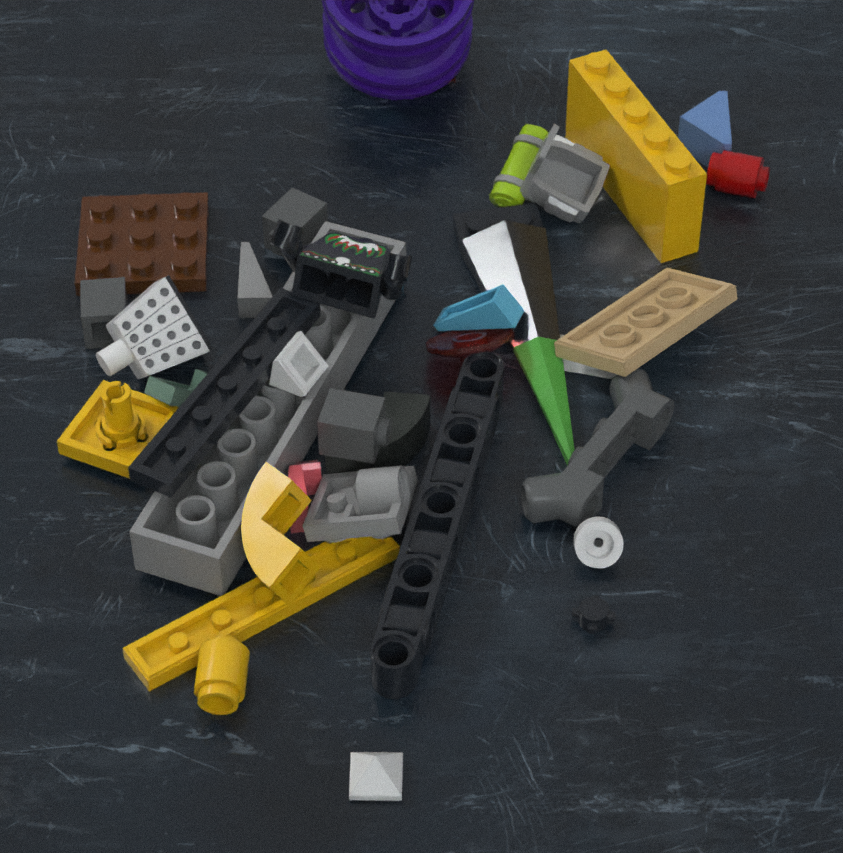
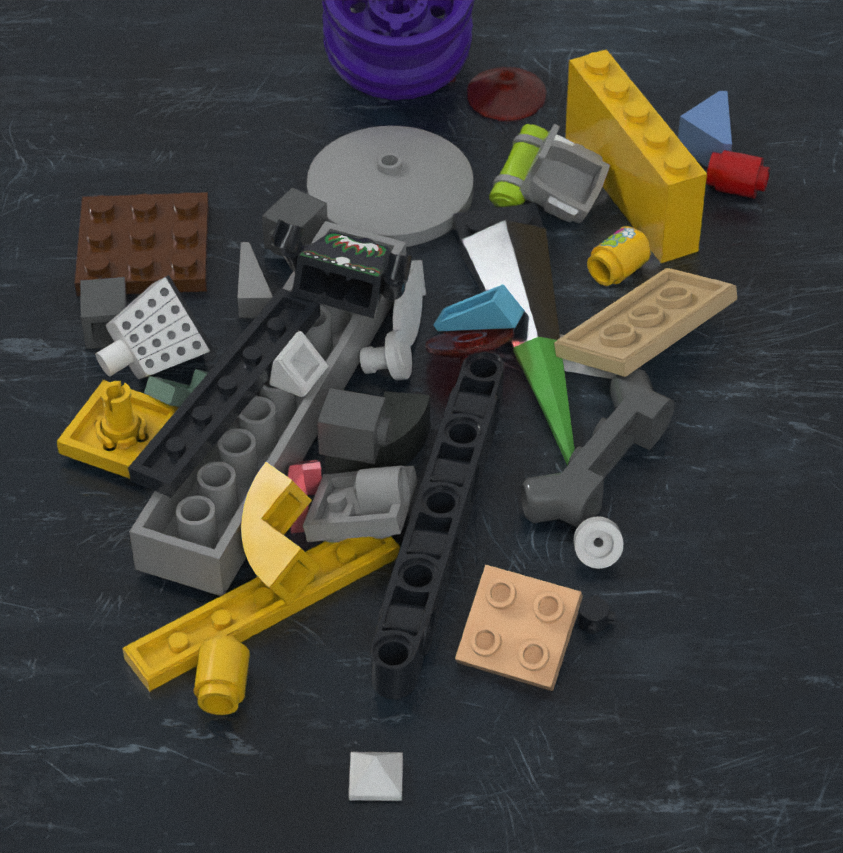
none -> light grey dish [307,126,473,247]
none -> white brick [360,260,426,381]
none -> light nougat plate [455,565,583,691]
none -> clear red dish [467,67,546,121]
none -> yellow brick [587,226,651,286]

